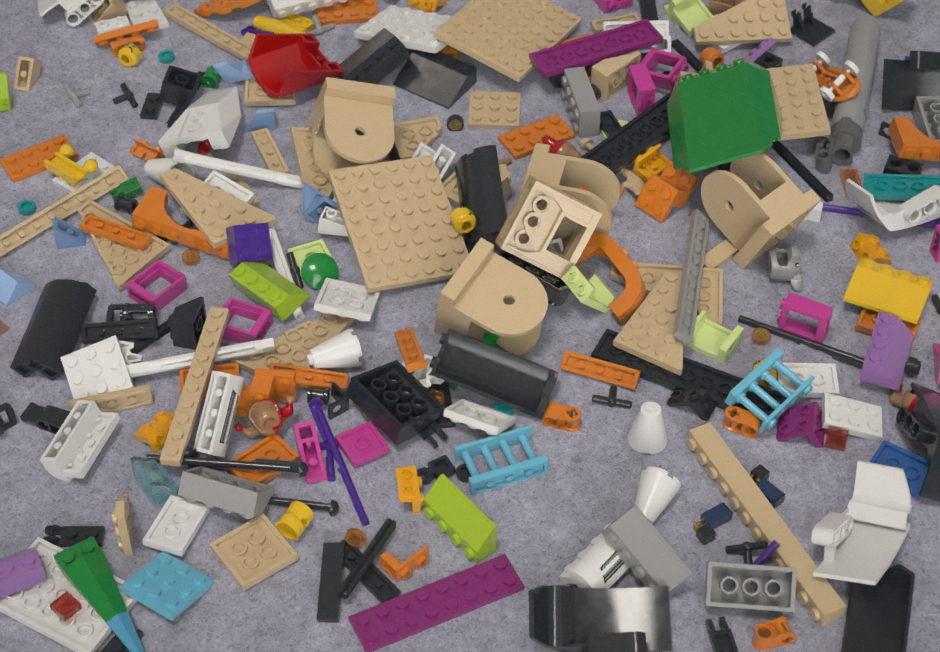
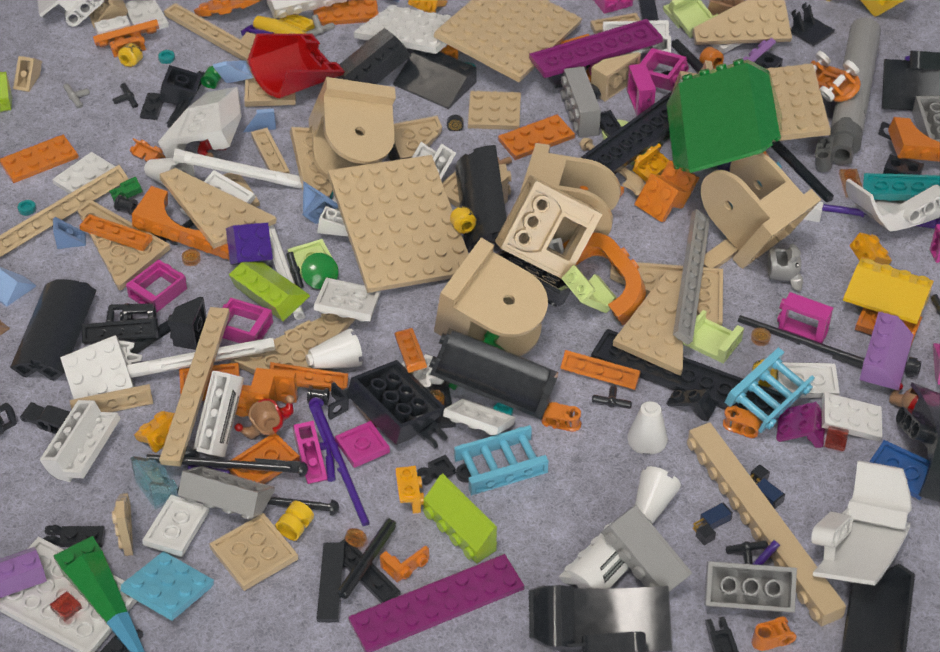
yellow gear [44,144,98,187] -> none
piece [542,134,583,158] -> none

